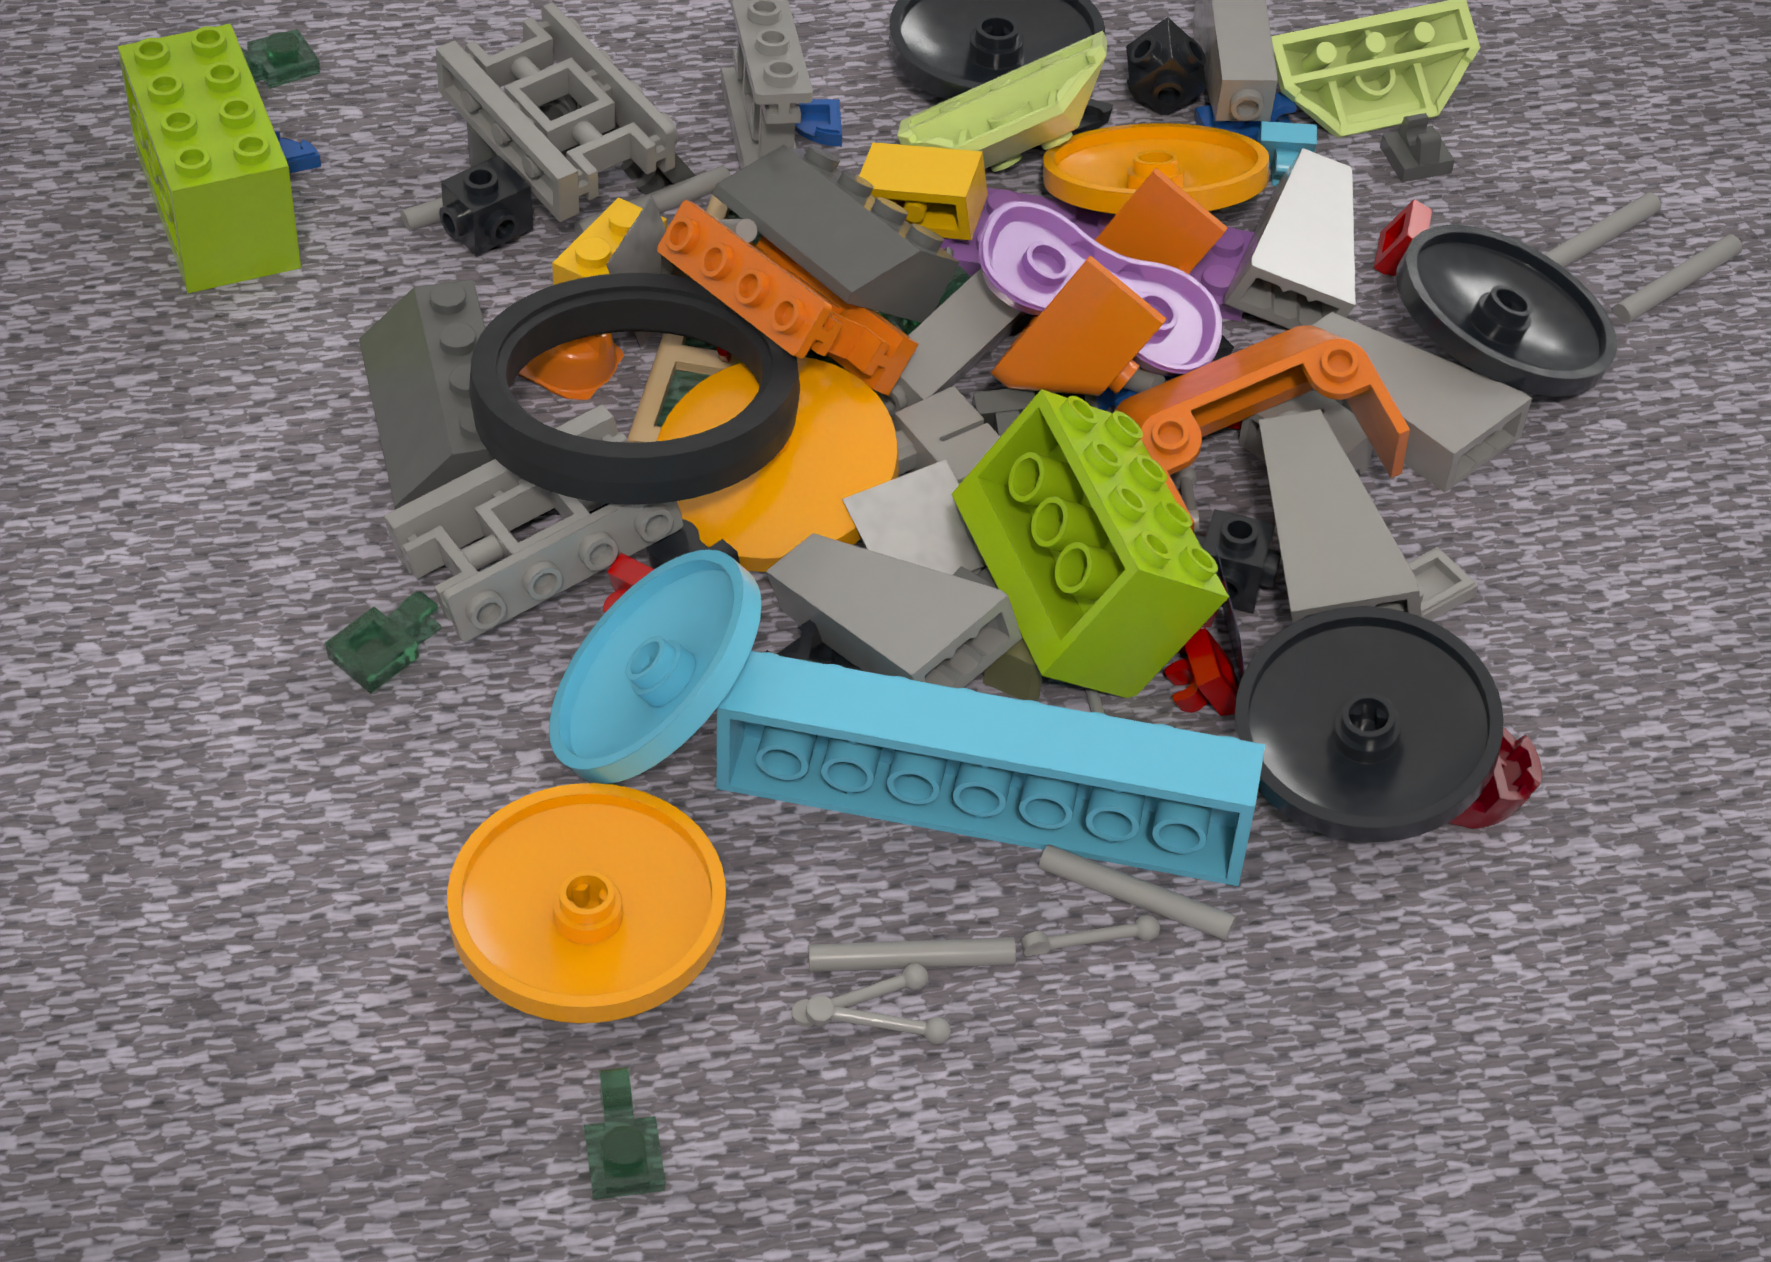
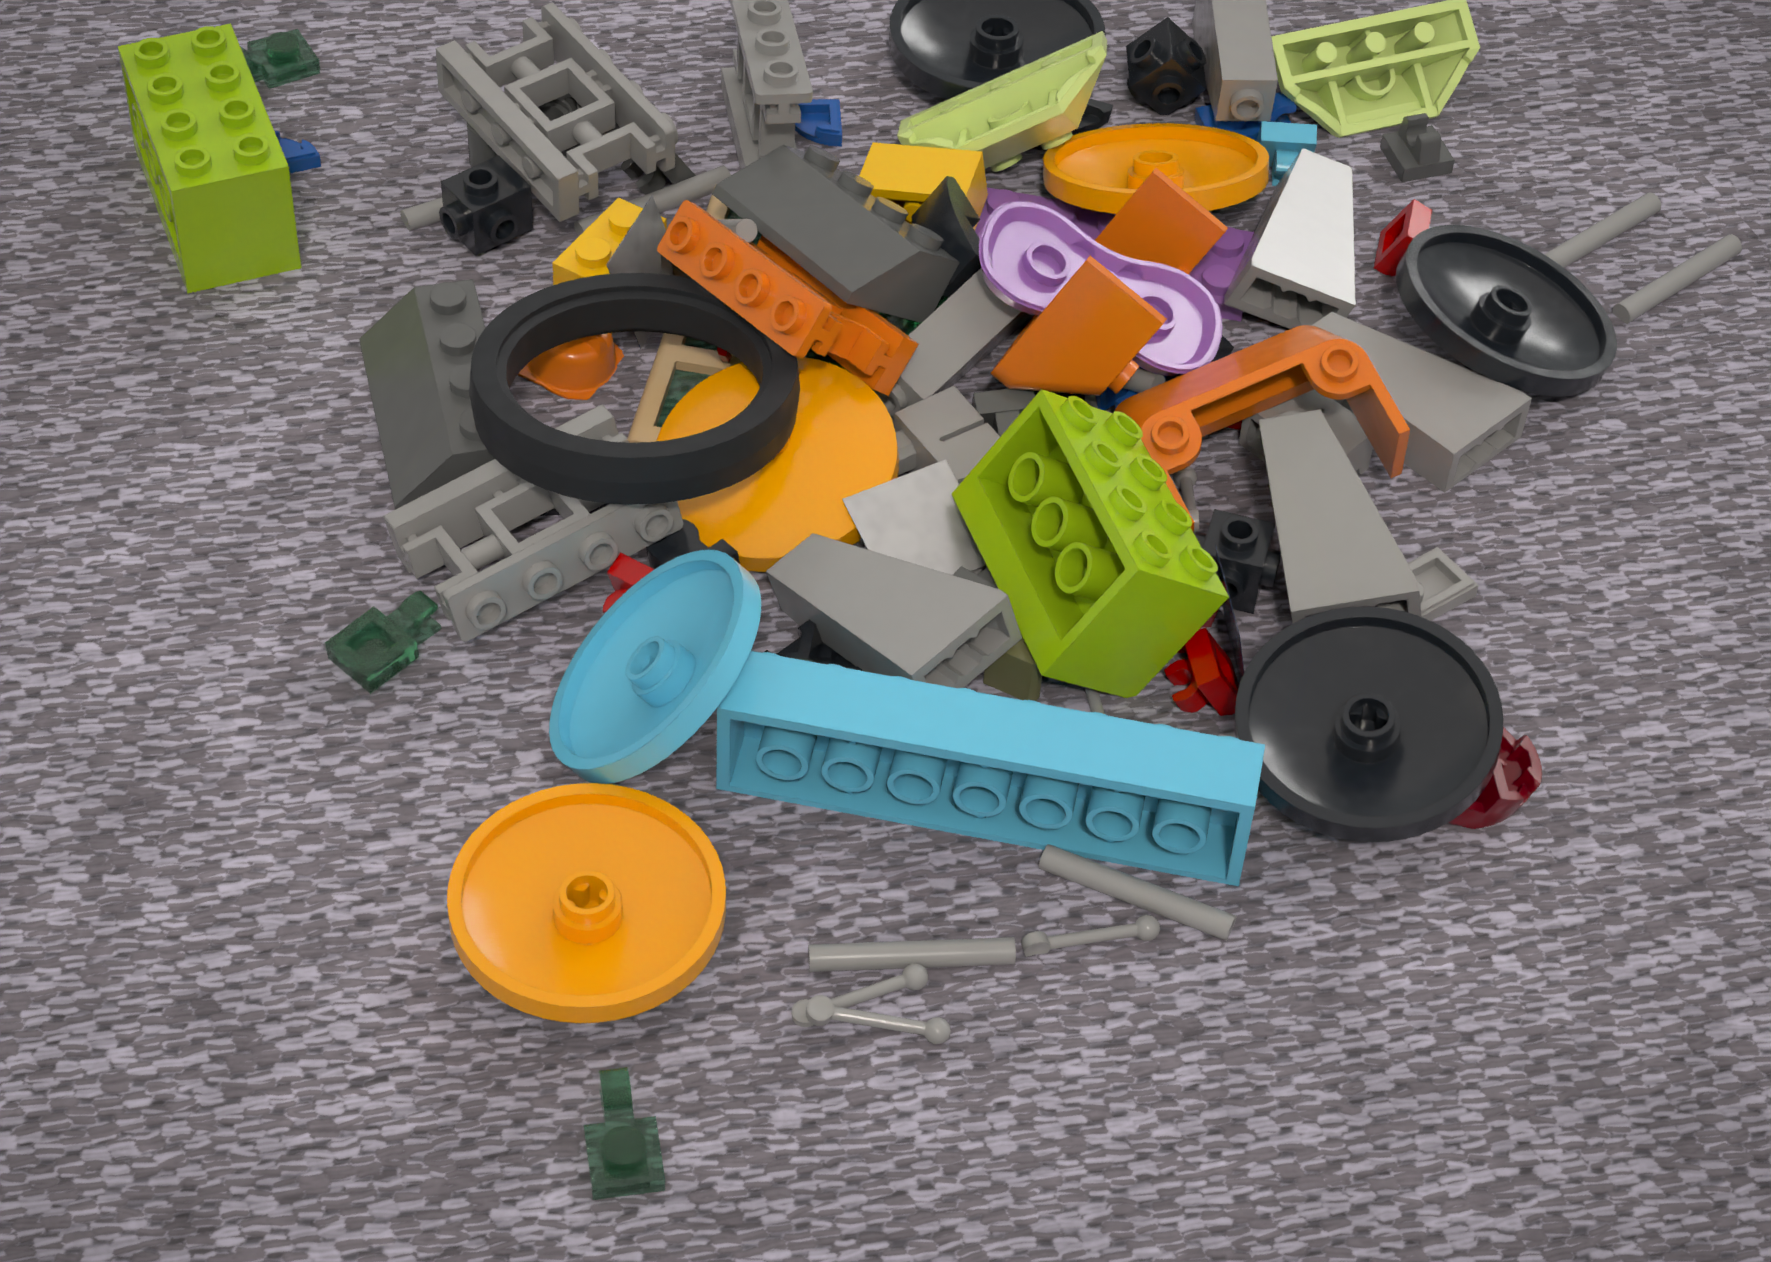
none -> black slope [911,176,981,297]

